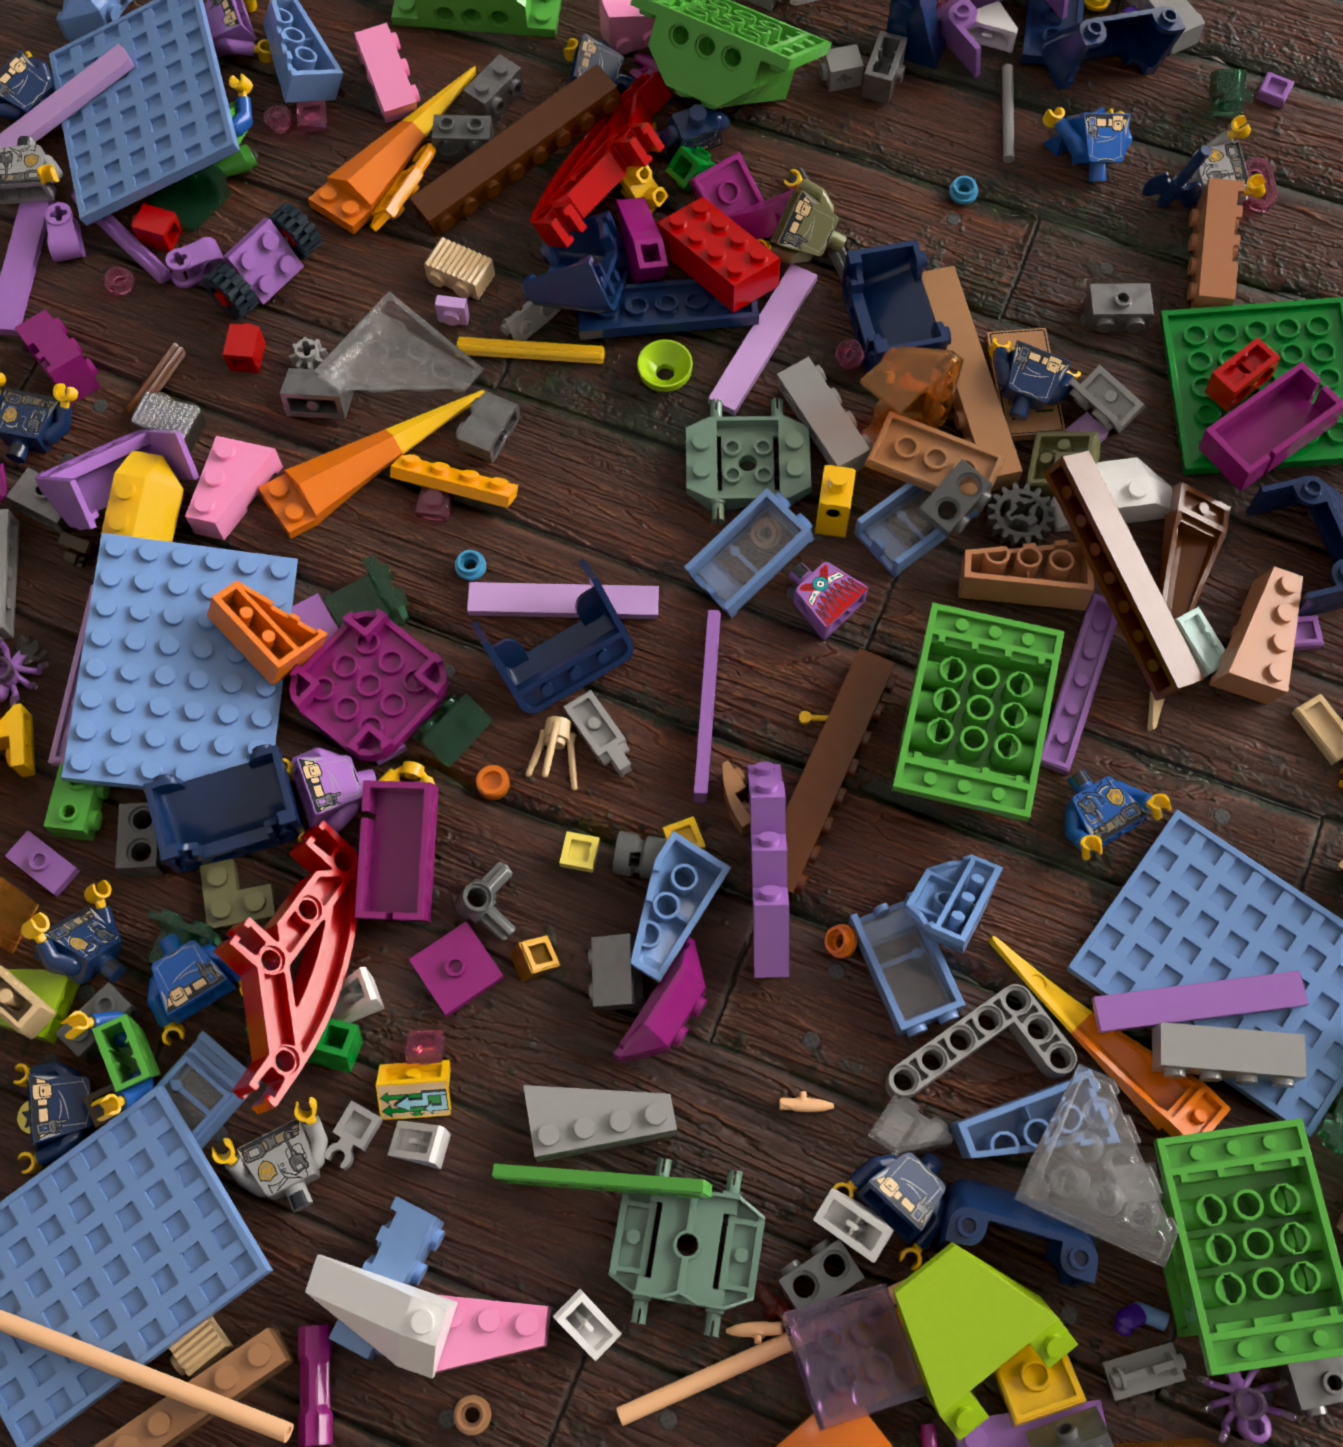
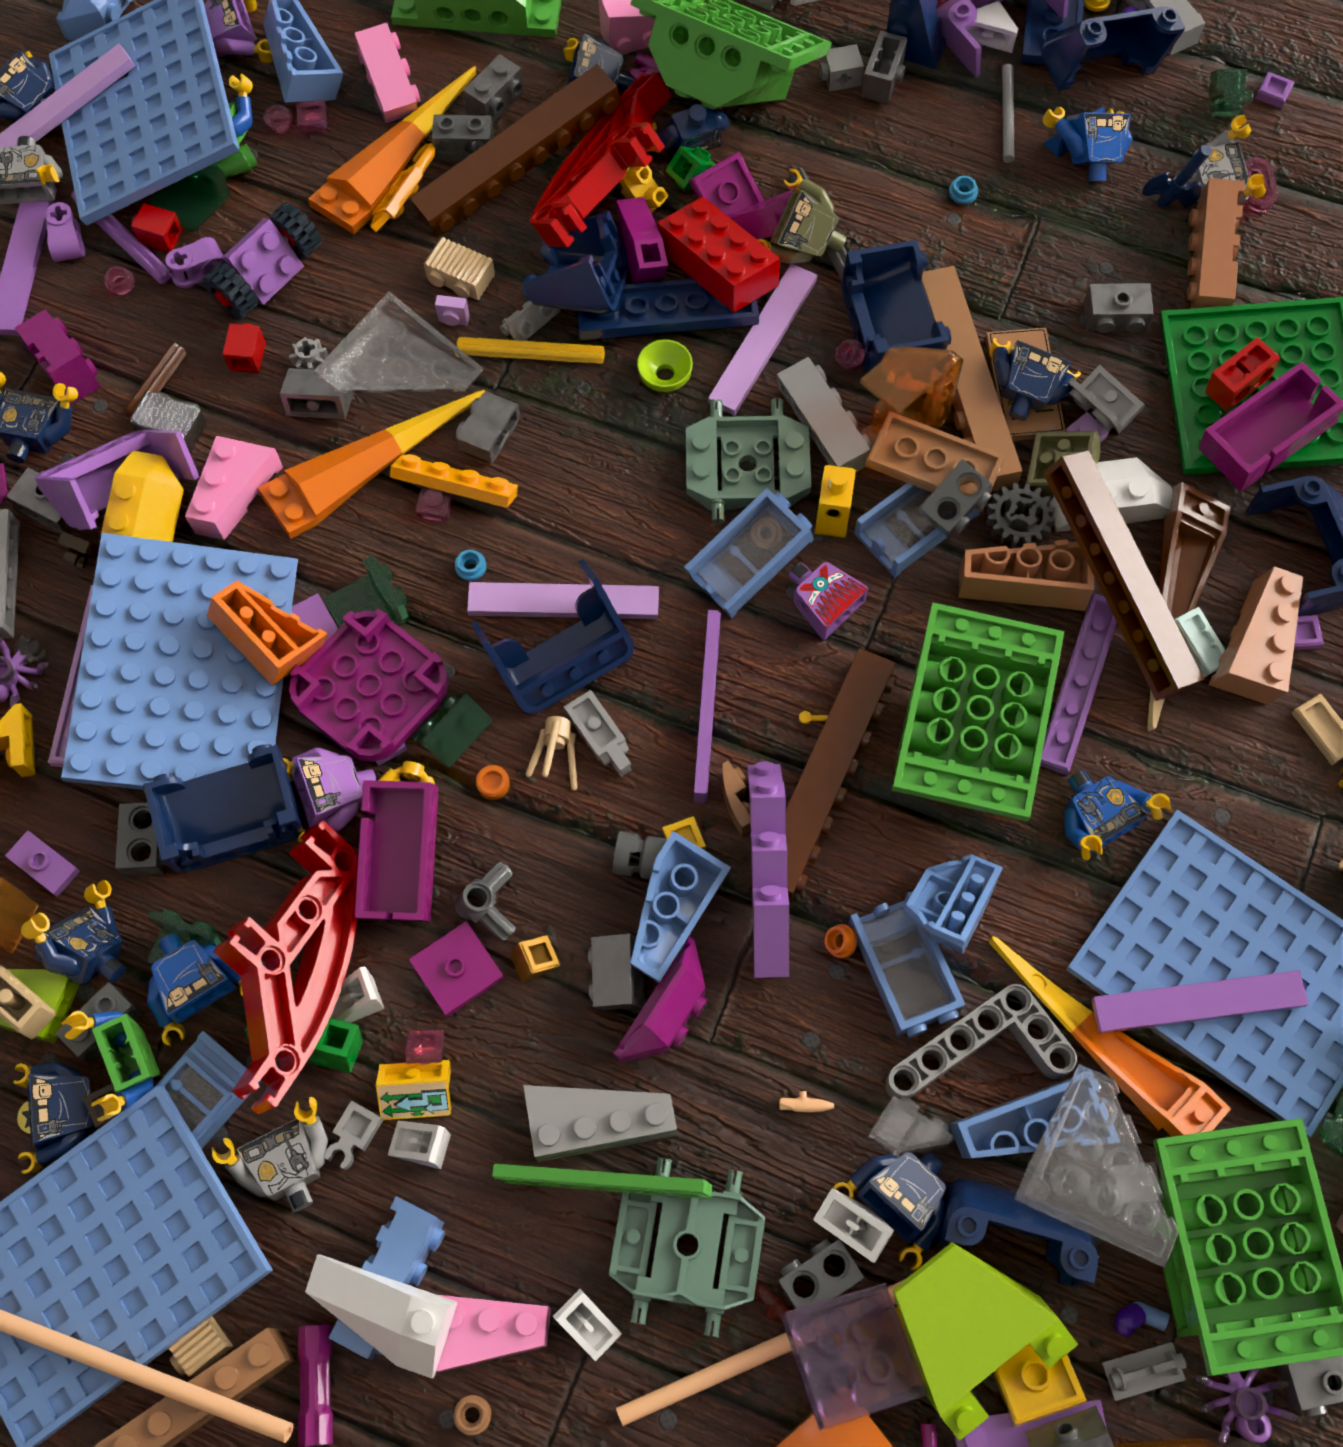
bright green brick [43,764,110,841] -> none
olive plate [200,859,277,933] -> none
light yellow plate [559,831,600,873] -> none
light nougat helmet [726,1321,783,1344] -> none
light grey brick [1152,1022,1307,1088] -> none

